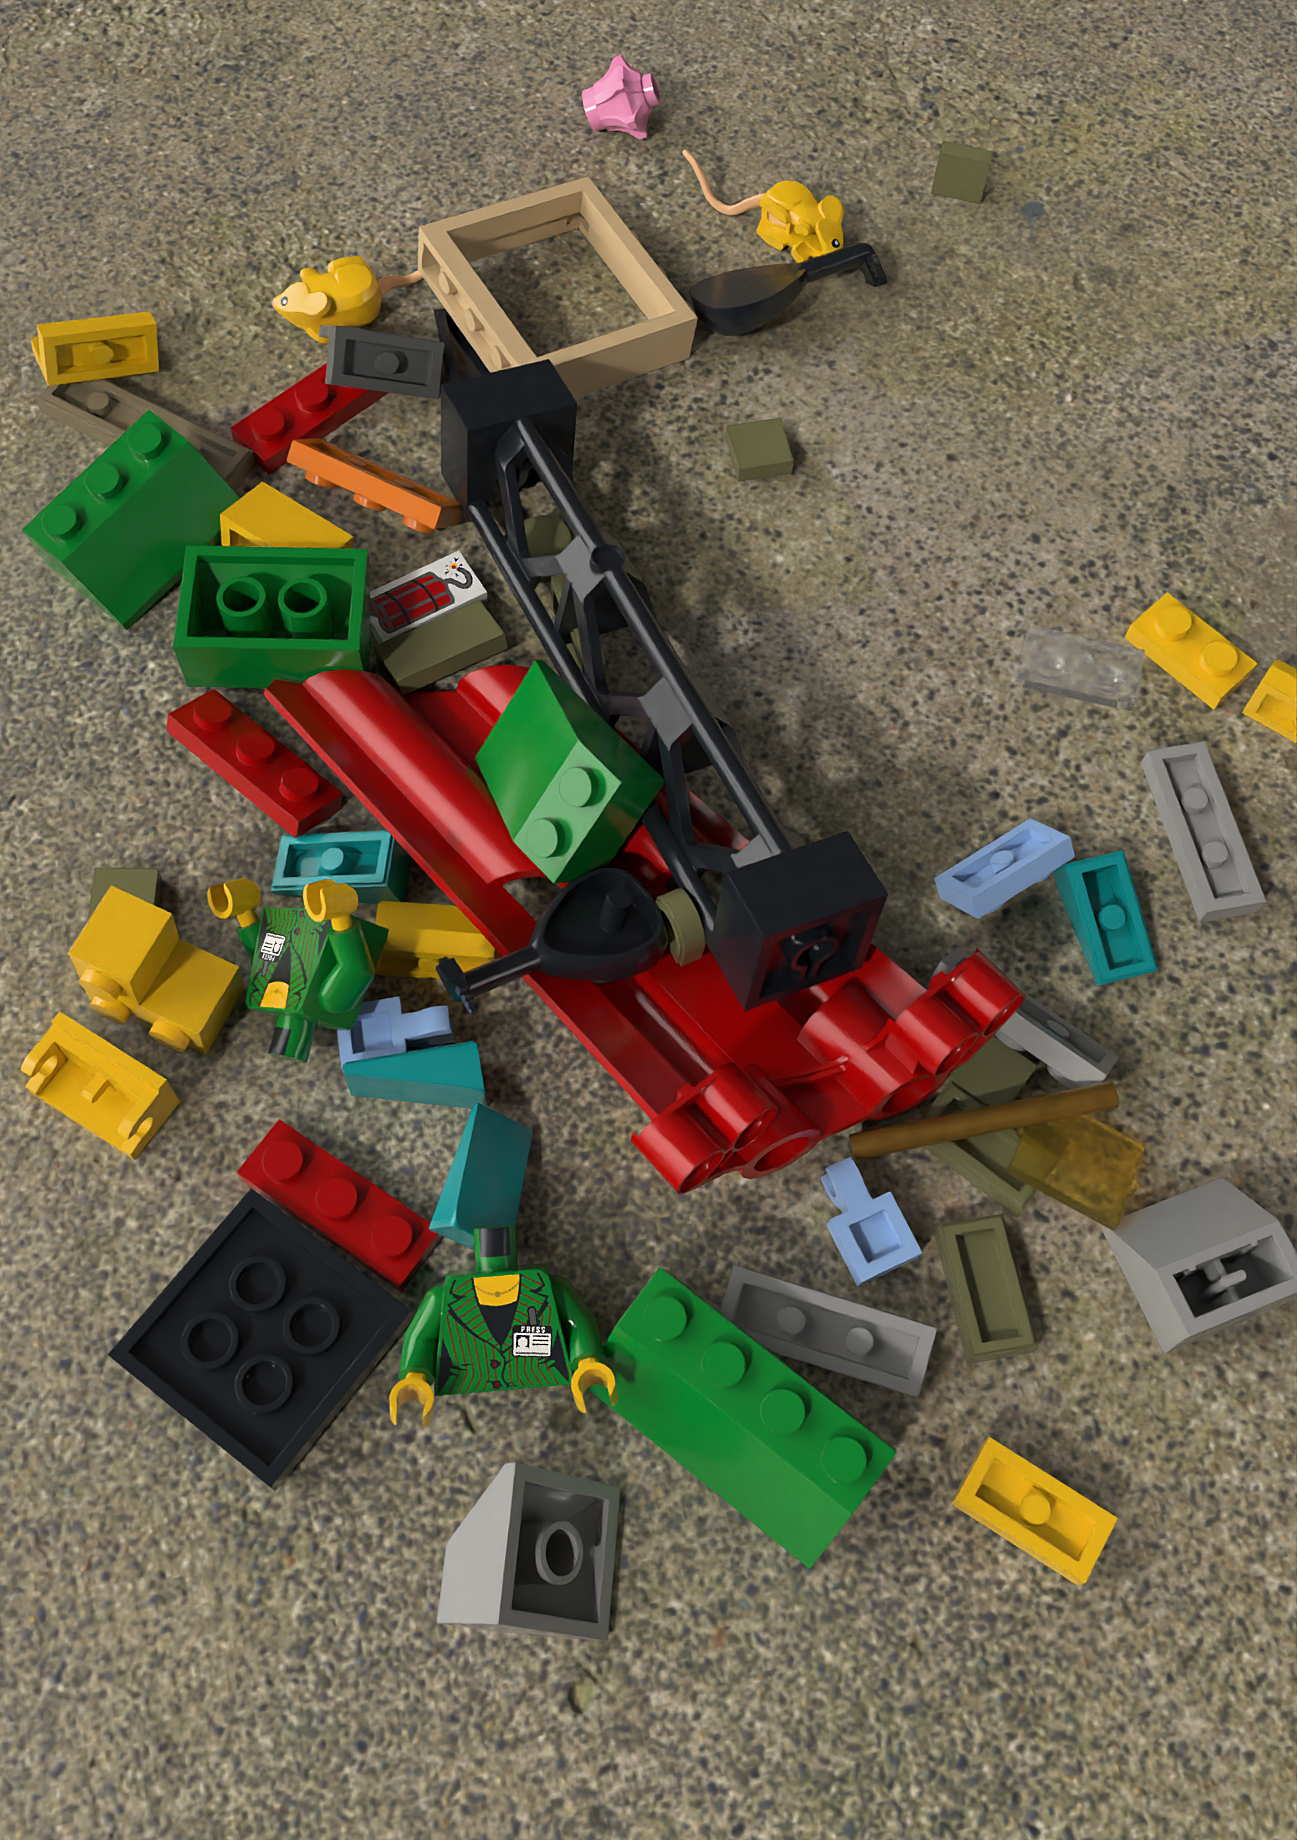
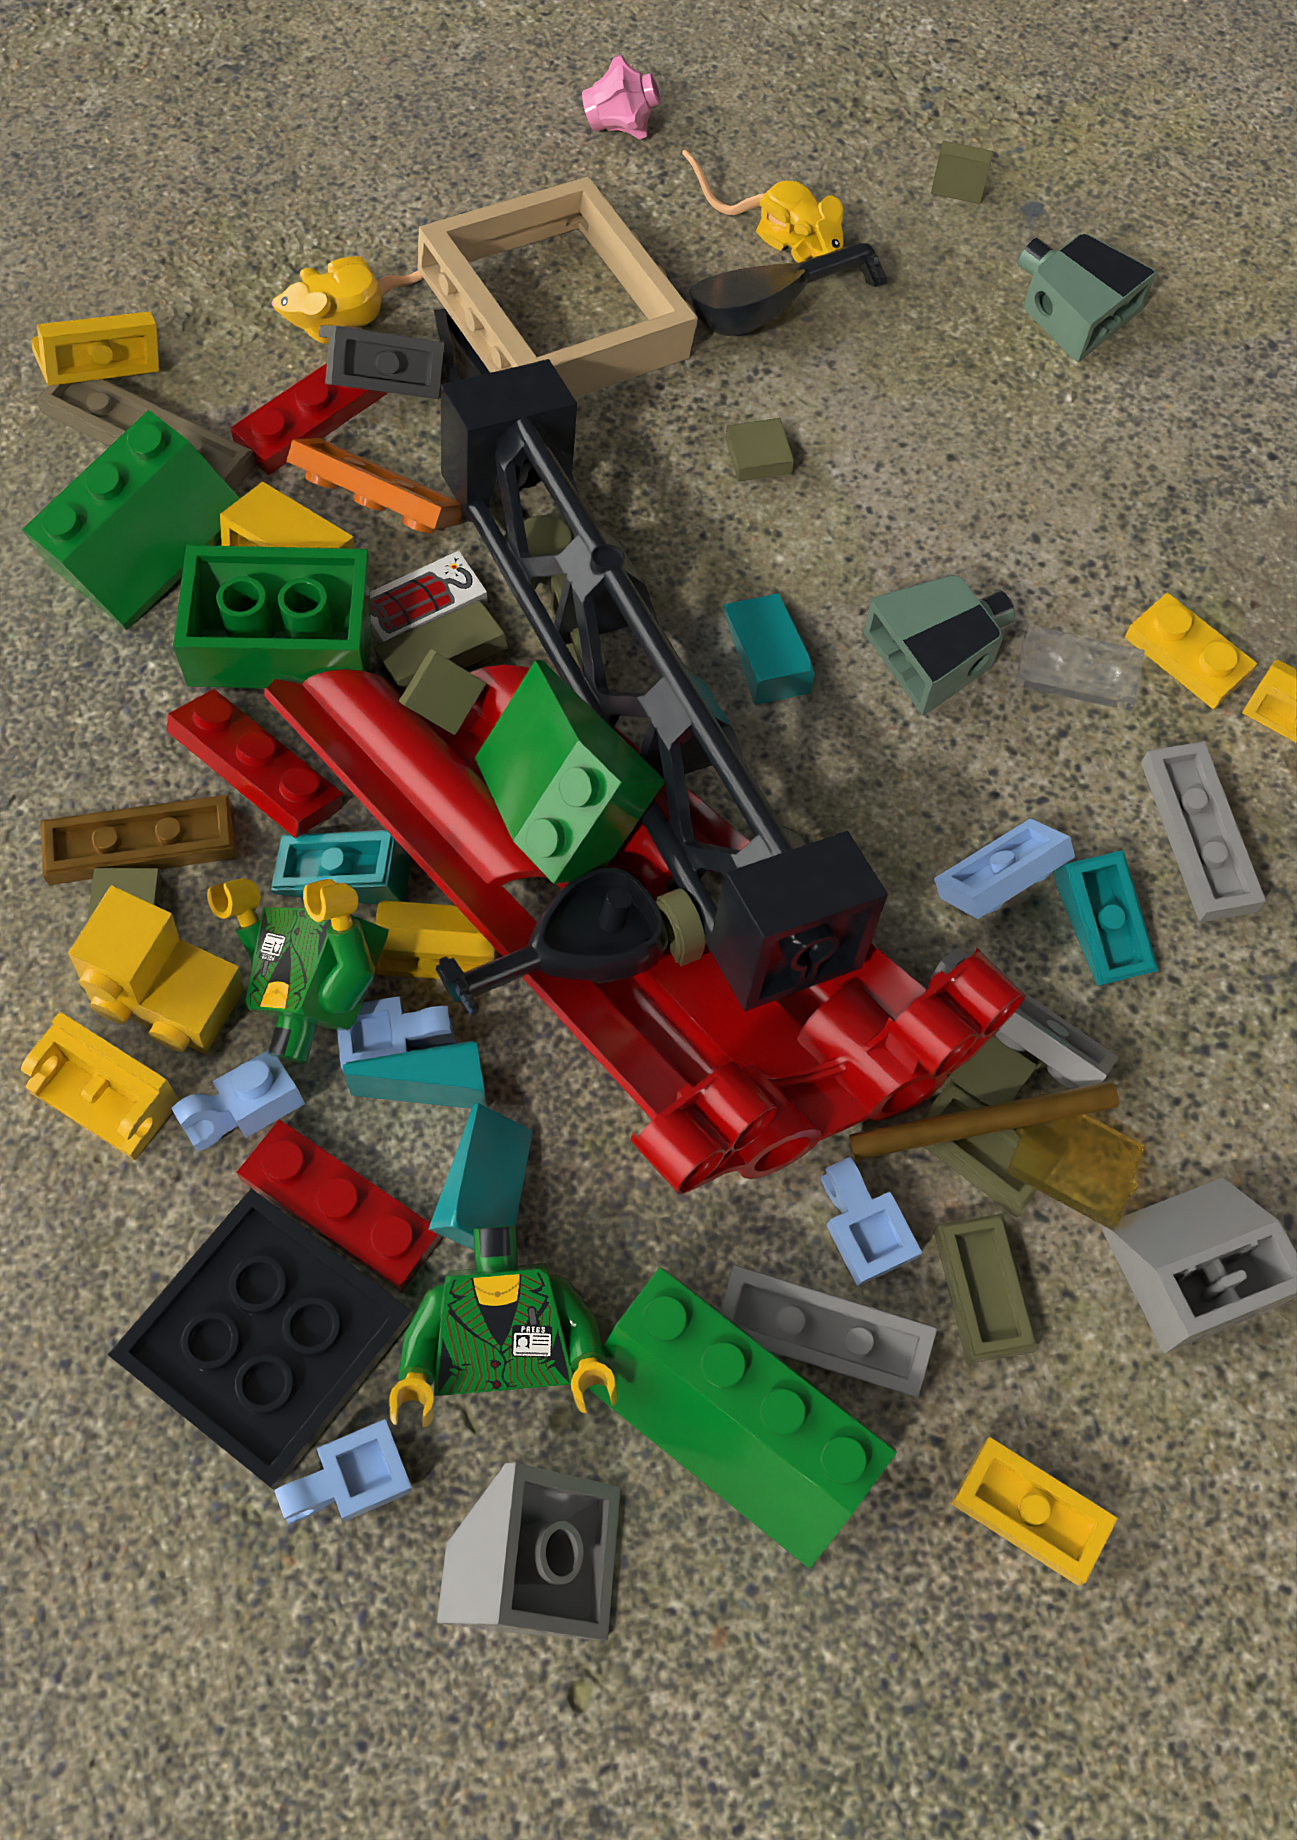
none -> pearl gold tile [40,794,238,885]
none -> light blue plate [171,1050,305,1151]
none -> light blue plate [275,1419,412,1525]
none -> olive tile [399,649,486,735]
none -> teal slope [723,593,815,705]
none -> sand green torso [863,575,1015,716]
none -> sand green torso [1018,234,1157,362]

